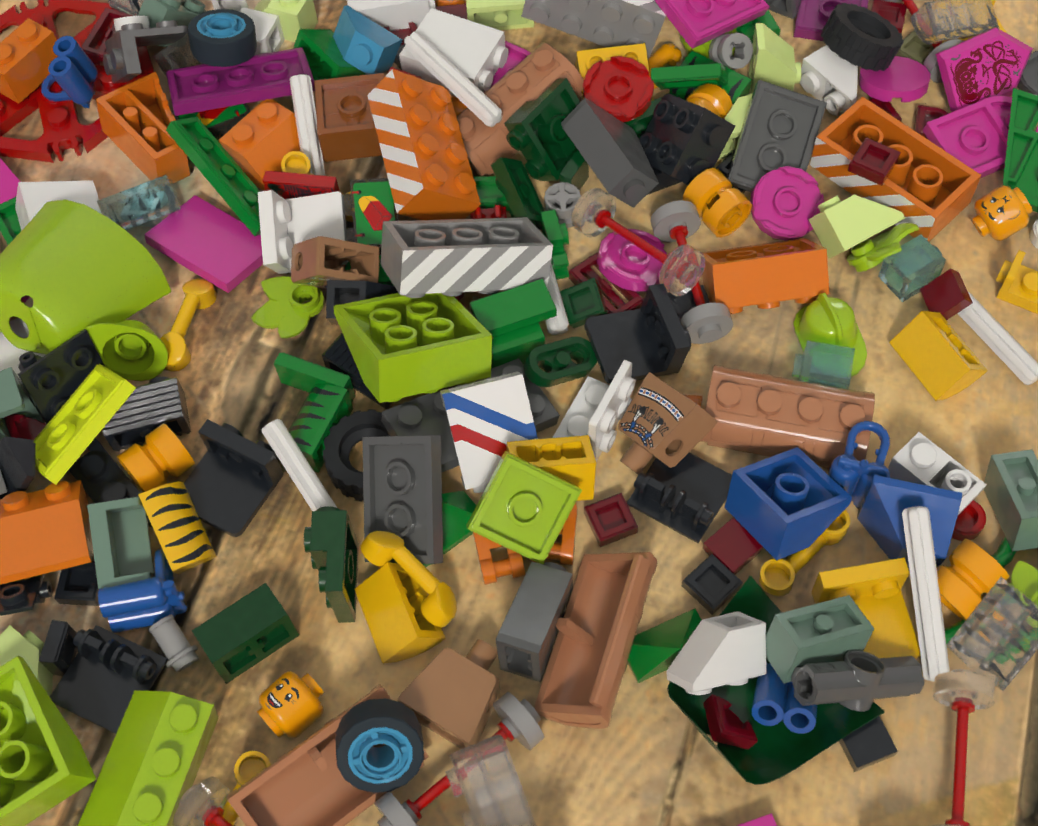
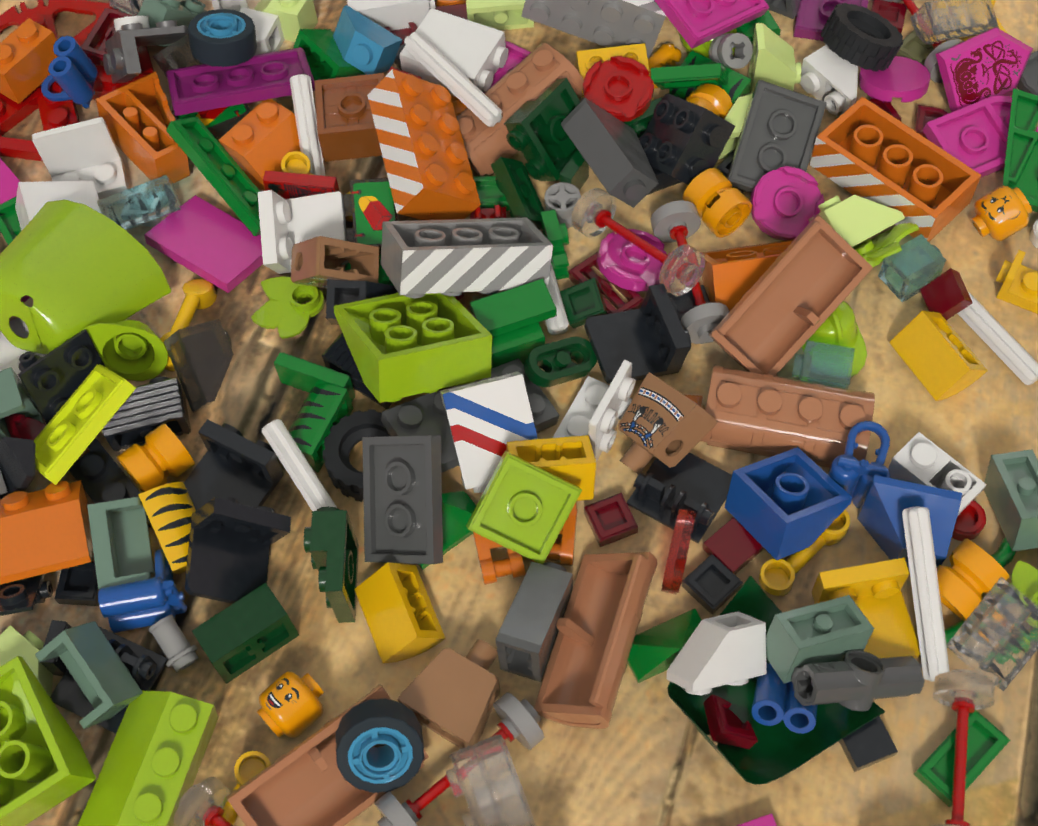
yellow bar [360,531,457,627] -> none
dark red tile [848,137,901,186] -> none
none -> white bracket [32,117,130,202]
none -> sand green panel [35,621,143,729]
none -> clear smoke slope [164,319,234,413]
none -> black bracket [185,496,291,604]
none -> clear red tile [661,508,696,595]
none -> nougat container [708,215,873,376]
none -> green tile [913,709,1010,807]

